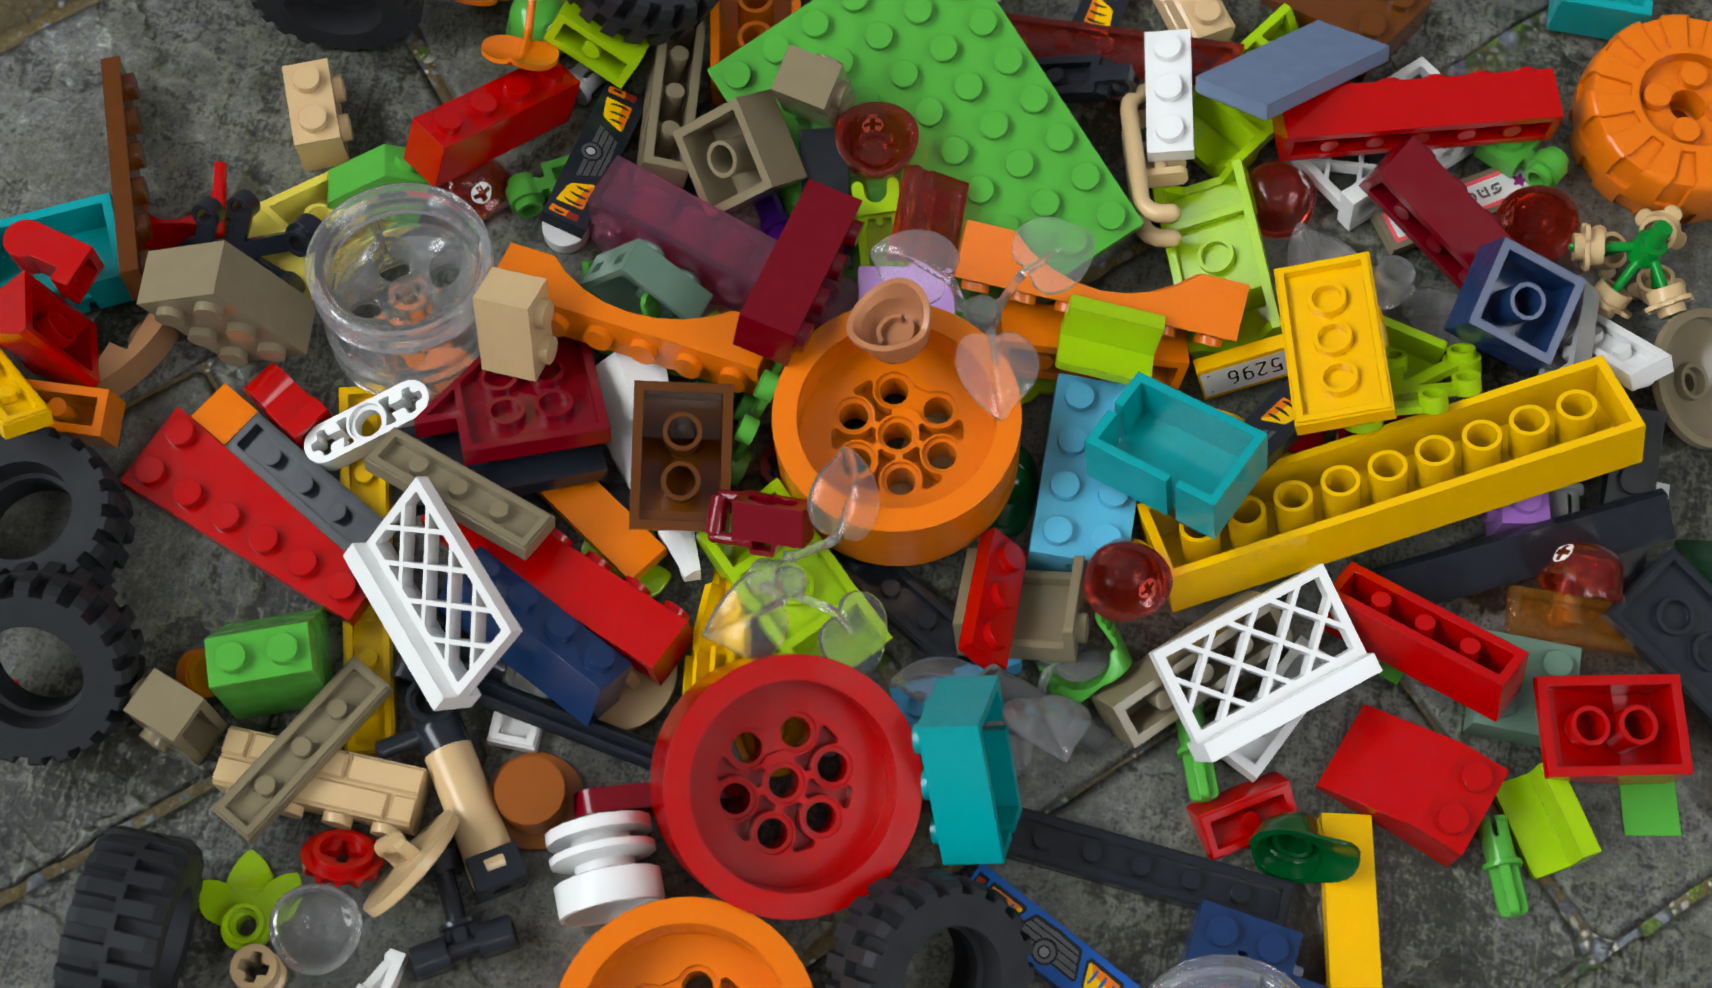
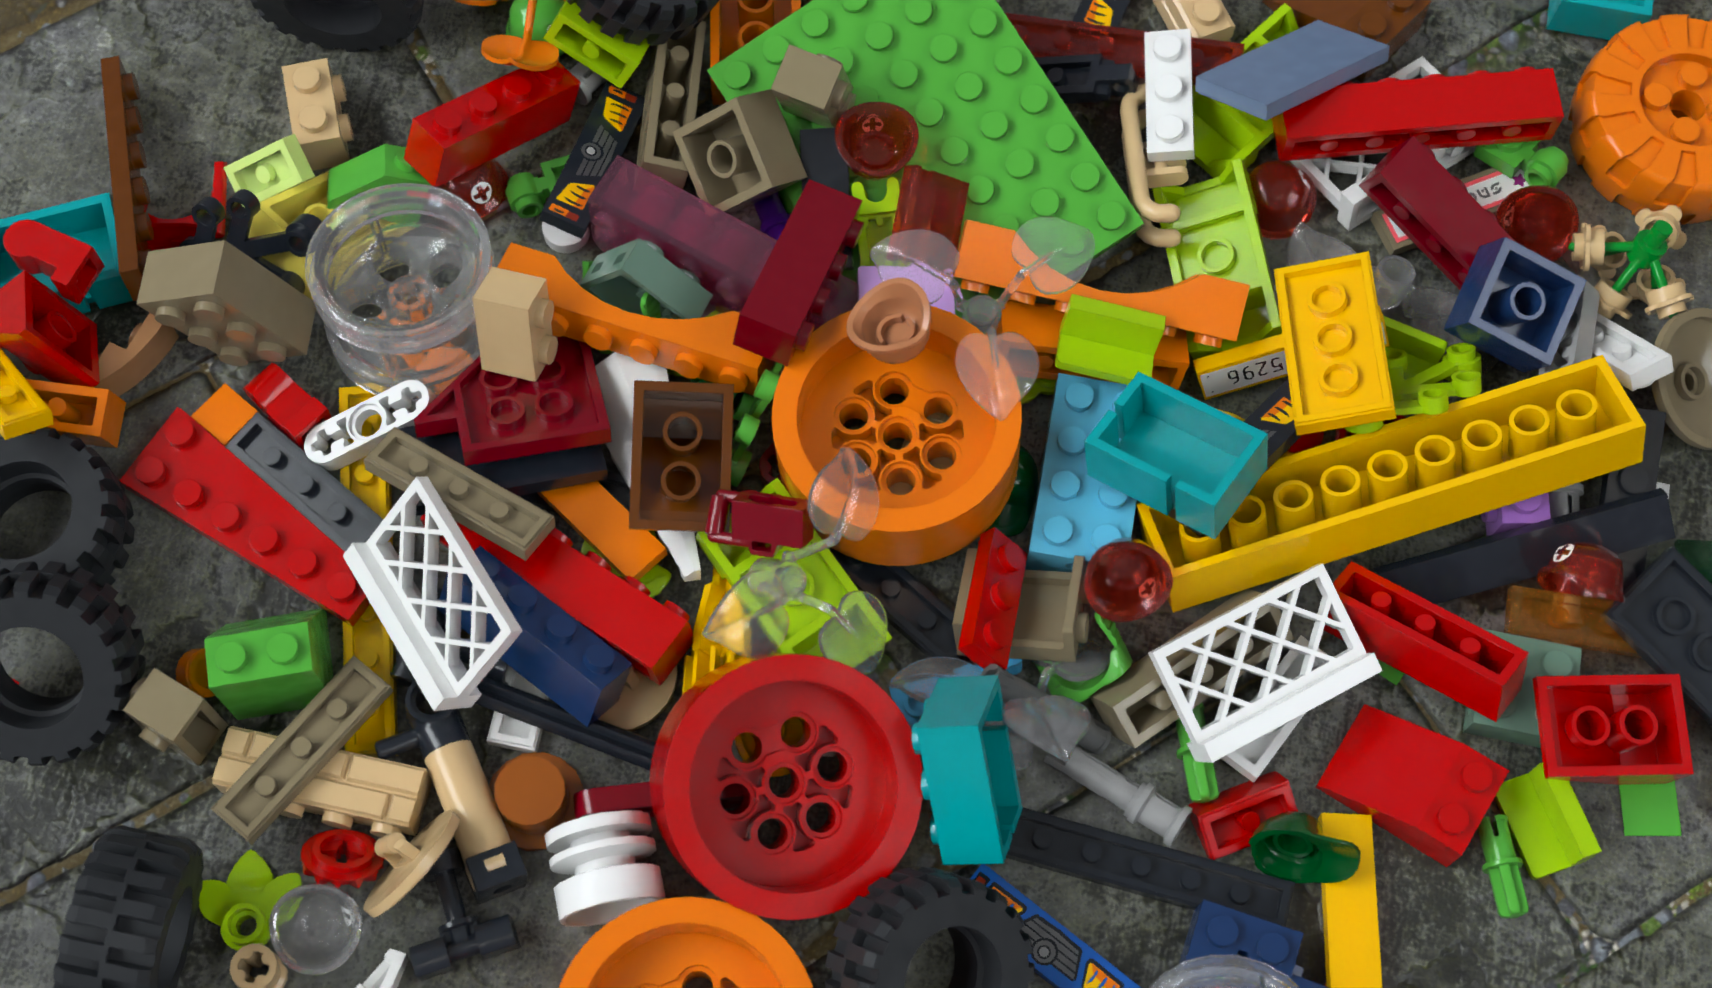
none -> yellowish green slope [223,134,315,207]
none -> light grey pin [1044,738,1193,848]

